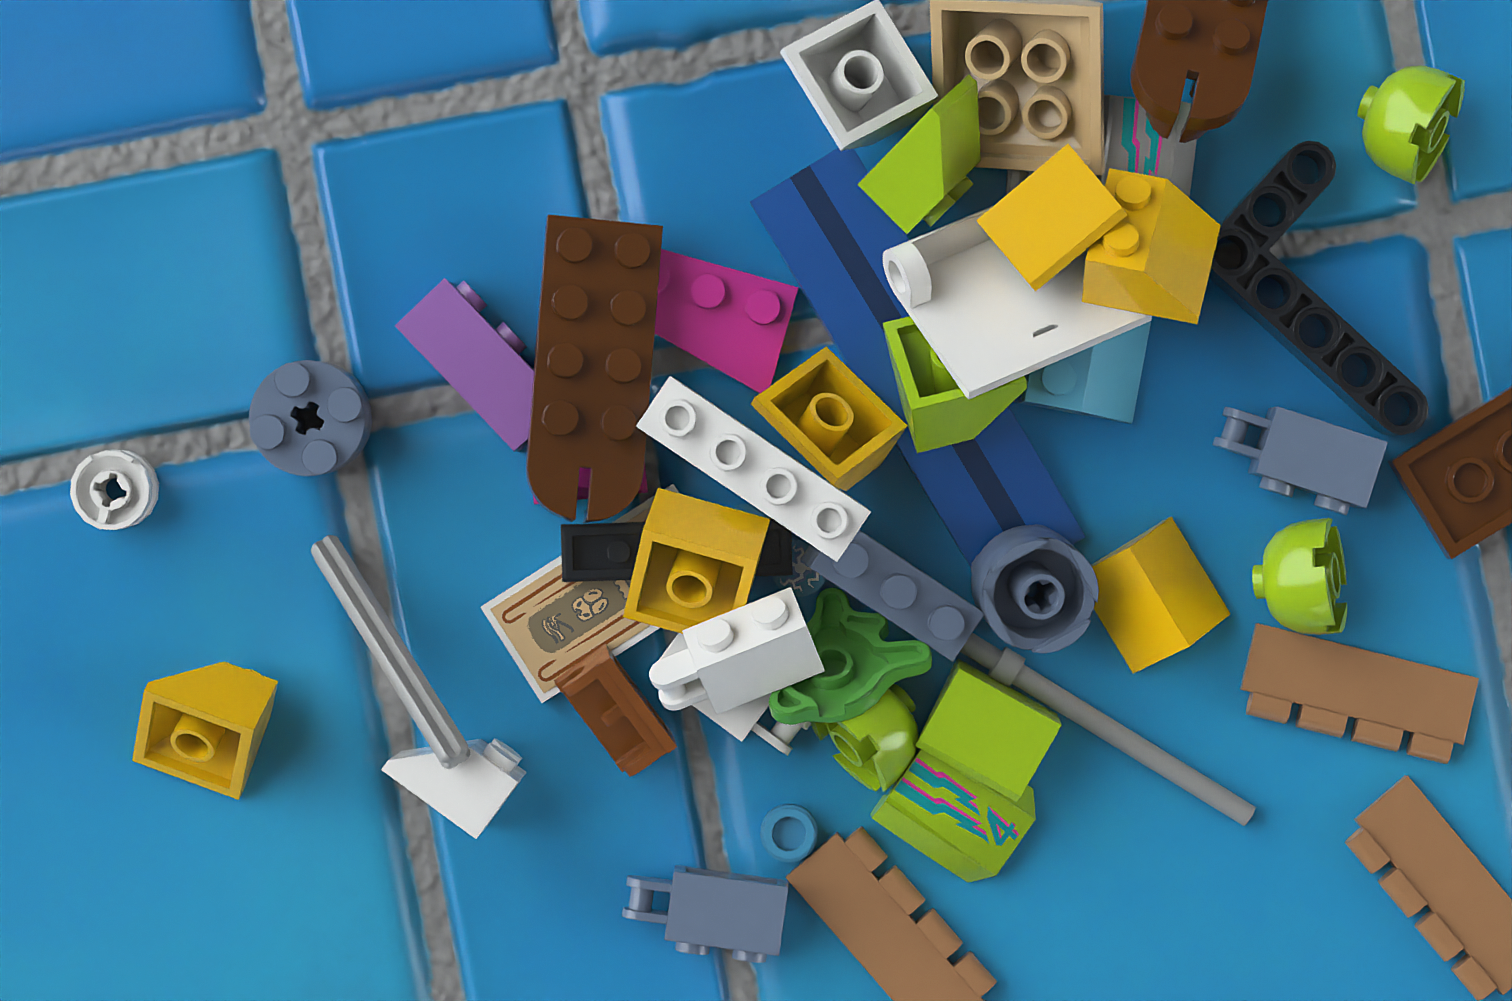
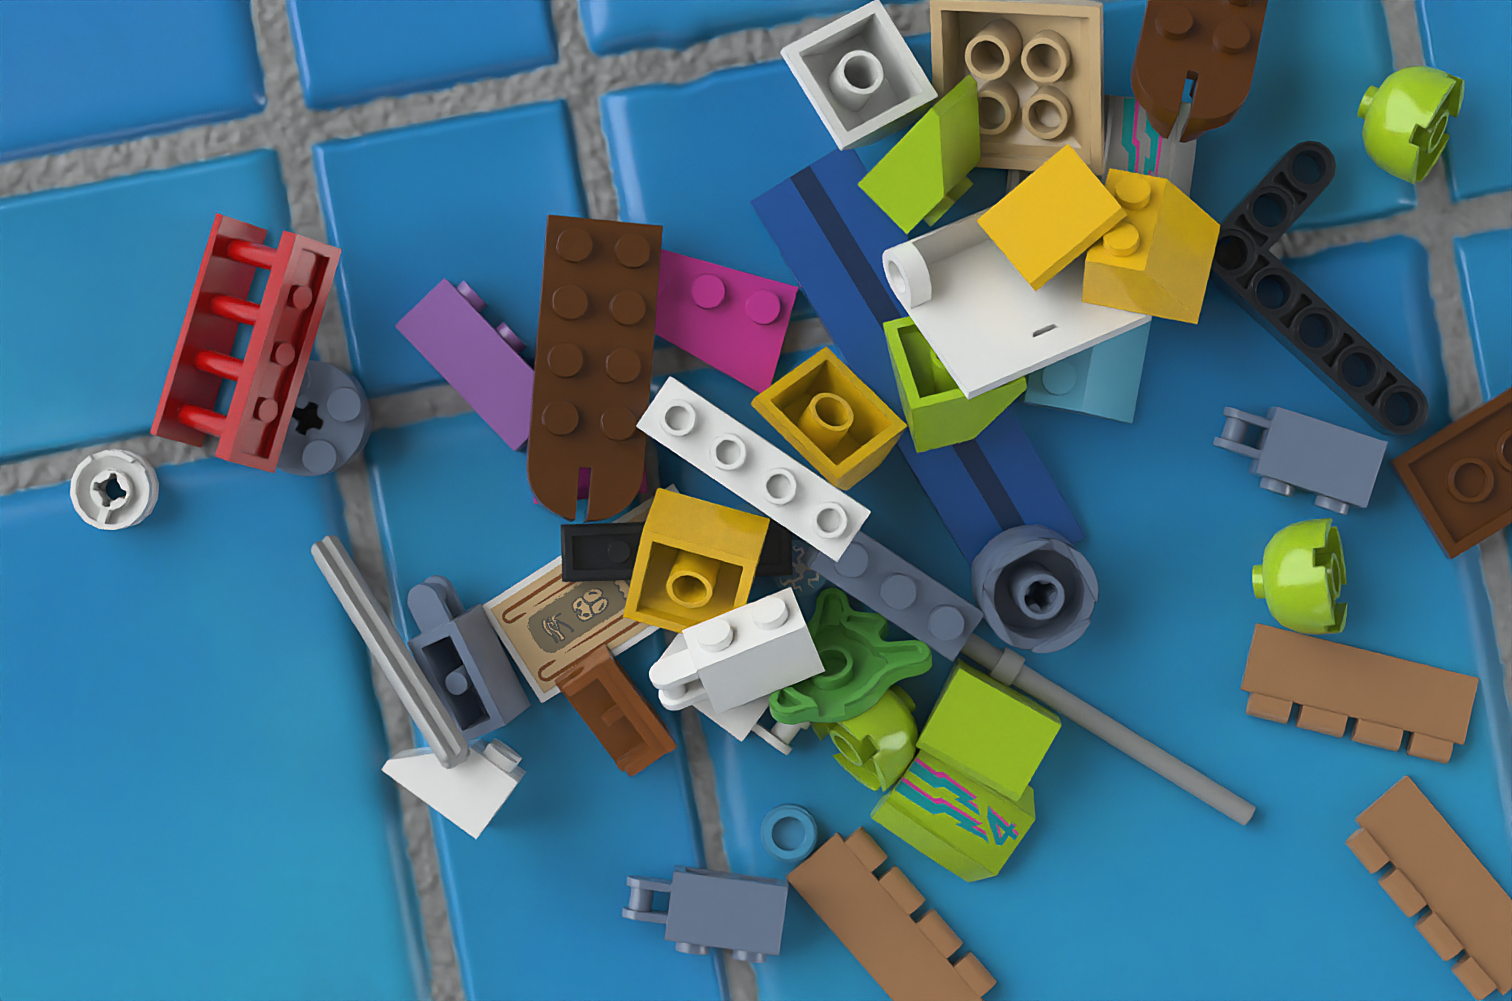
yellow slope [132,661,278,800] -> none
yellow slope [1091,516,1231,673] -> none
none -> red fence [150,213,342,473]
none -> sand blue brick [407,575,531,742]

